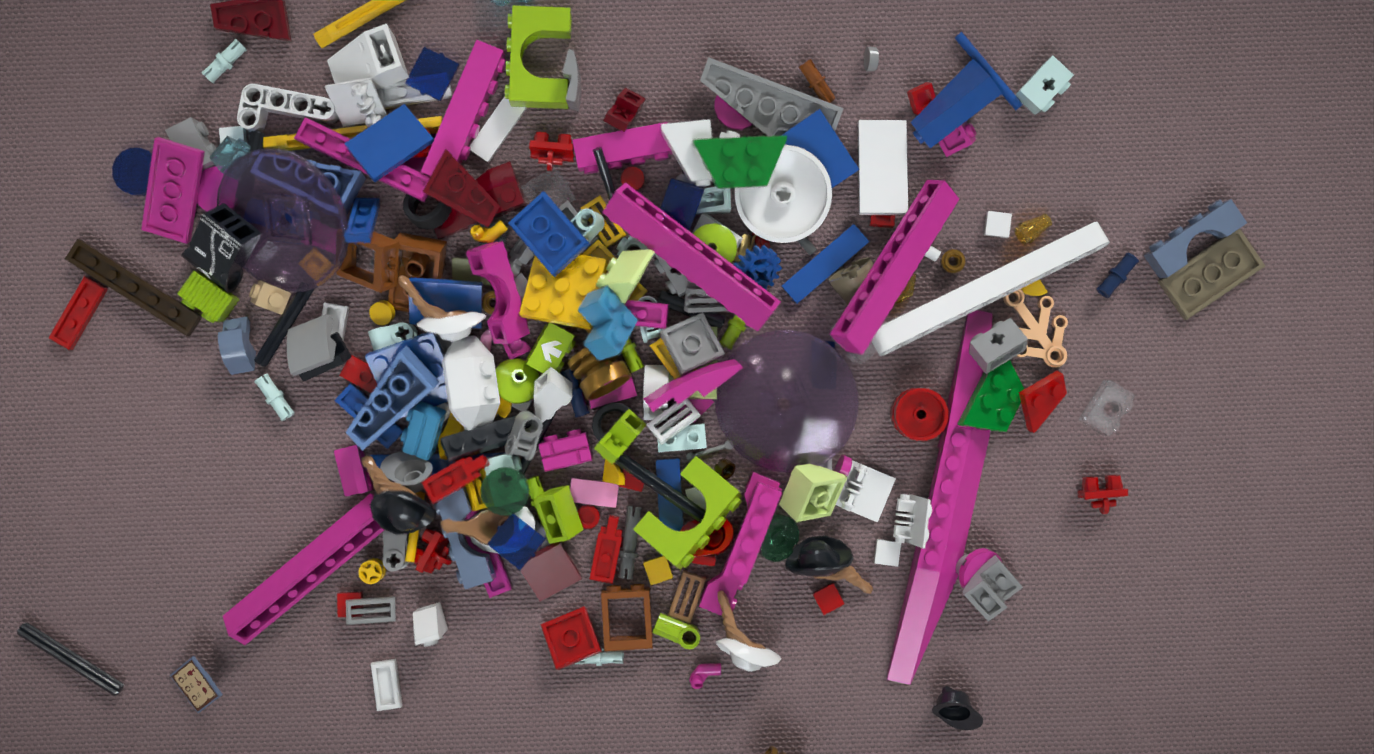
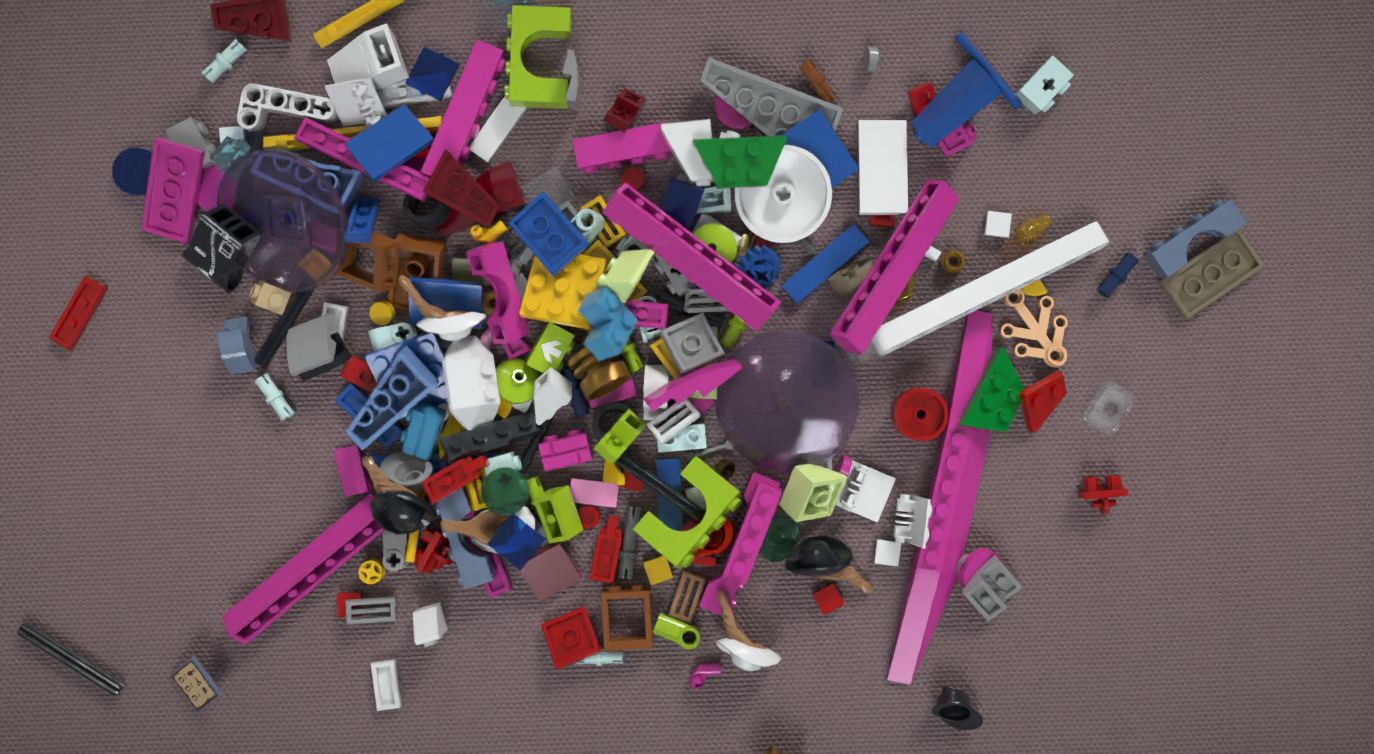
dark brown plate [65,239,202,336] -> none
lime brick [177,270,239,323] -> none
light grey piece [505,411,543,460] -> none
red hips [529,132,574,171] -> none
black bar [593,147,616,201] -> none
light grey brick [969,318,1028,374] -> none

